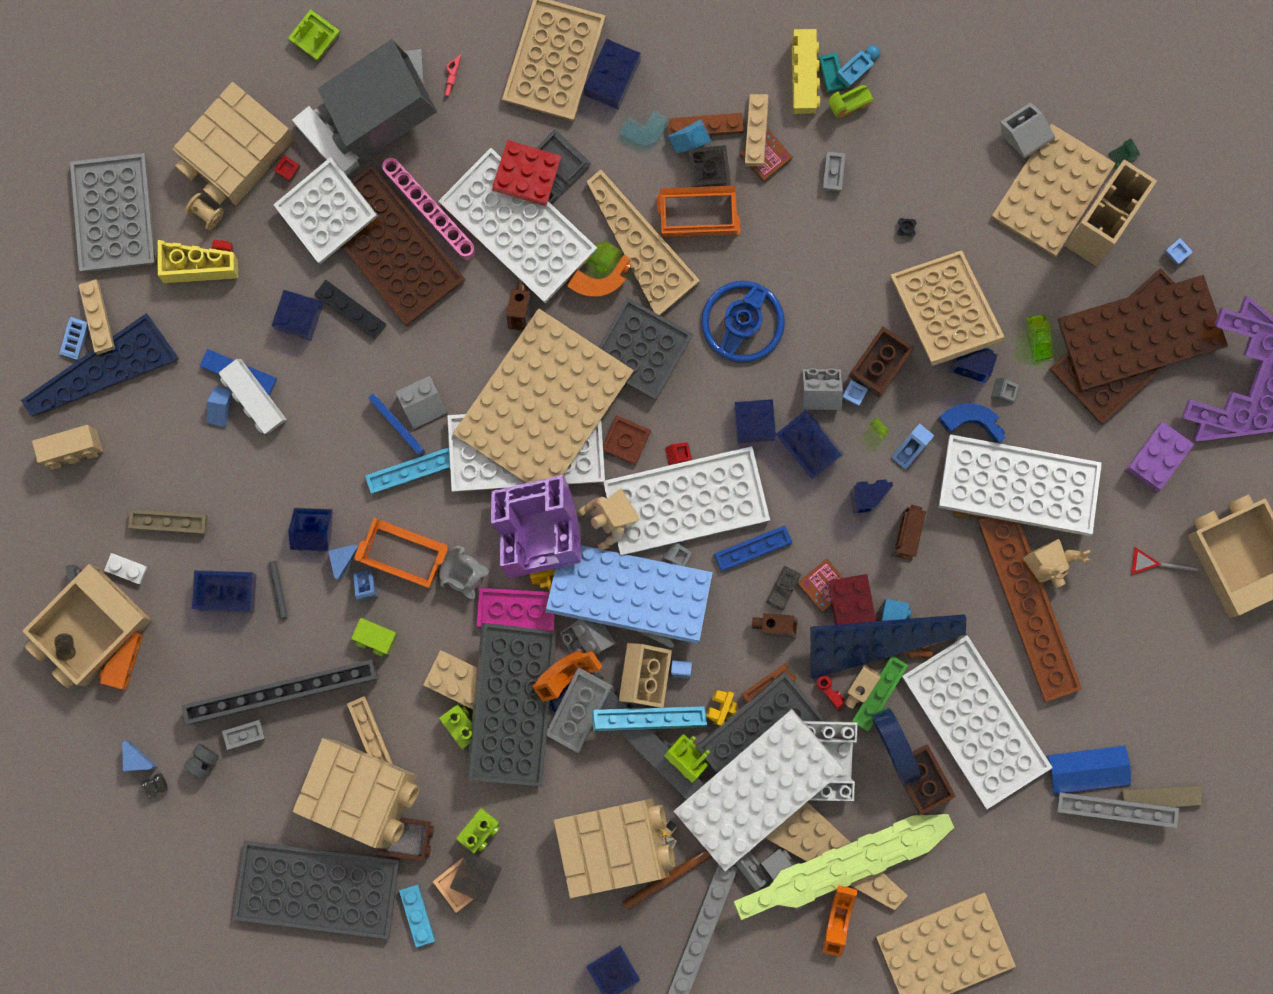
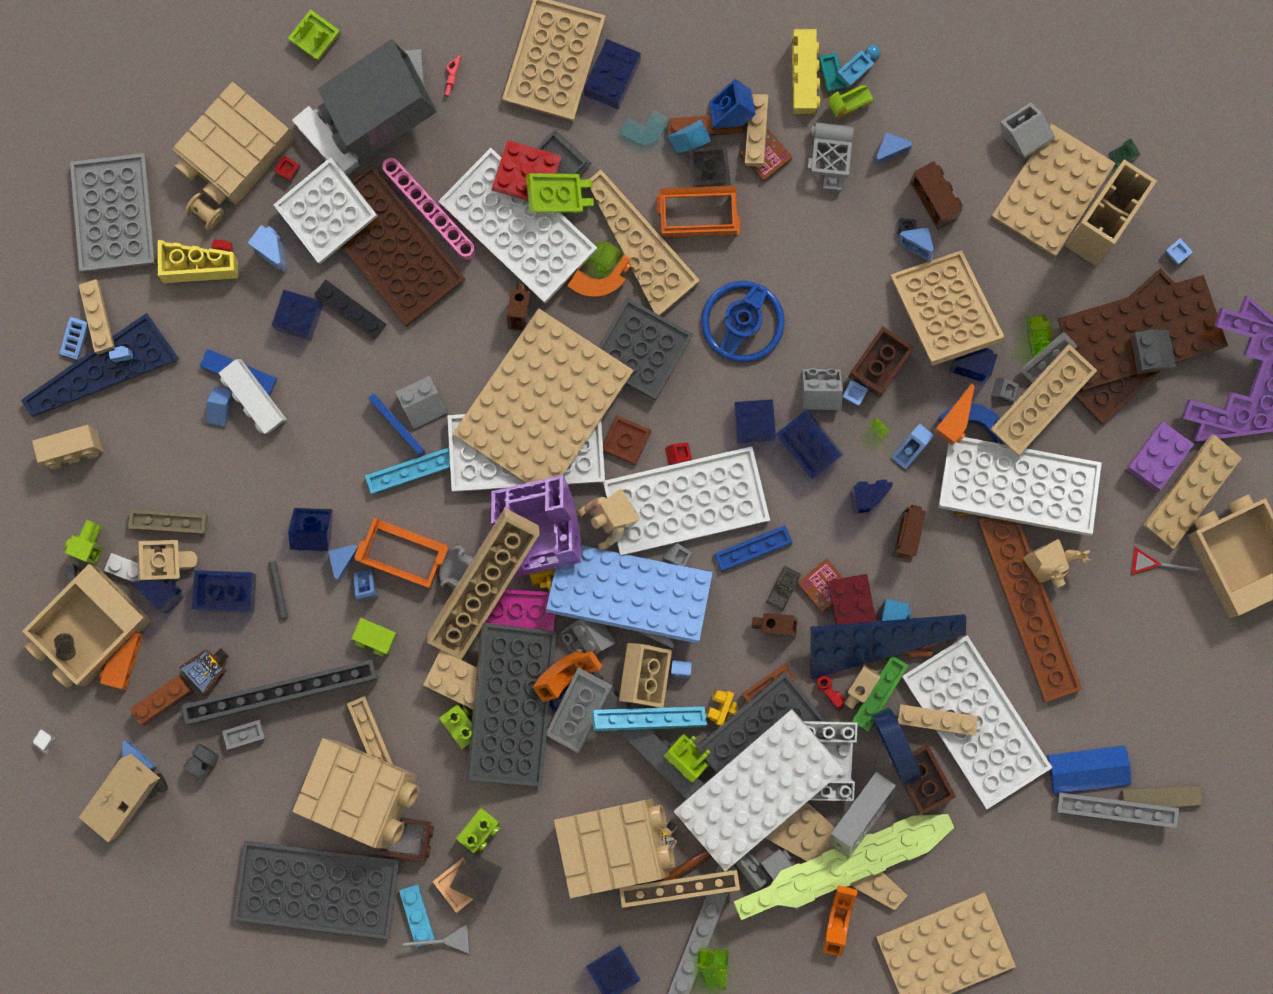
none -> slope [31,727,58,753]
none -> lime brick [65,520,103,565]
none -> tan brick [79,754,160,842]
none -> light blue plate [109,346,133,363]
none -> dark orange brick [130,675,193,725]
none -> clear blue slope [132,580,184,614]
none -> tan brick [136,540,198,582]
none -> torso [179,648,229,695]
none -> light blue slope [248,225,287,273]
none -> light grey piece [402,924,469,954]
none -> tan brick [427,508,540,660]
none -> lime tile [526,173,594,213]
none -> tan brick [619,870,740,908]
none -> clear neon green slope [697,948,729,990]
none -> blue slope [709,79,756,128]
none -> light grey piece [808,122,854,178]
none -> light grey brick [830,772,896,858]
none -> medium blue slope [875,132,913,165]
none -> tan plate [897,704,978,736]
none -> medium blue slope [899,227,934,262]
none -> reddish brown brick [910,161,963,230]
none -> orange slope [934,384,975,445]
none -> tan plate [990,344,1097,455]
none -> light grey plate [1020,332,1077,383]
none -> dark grey slope [1130,329,1176,374]
none -> tan plate [1143,434,1242,549]

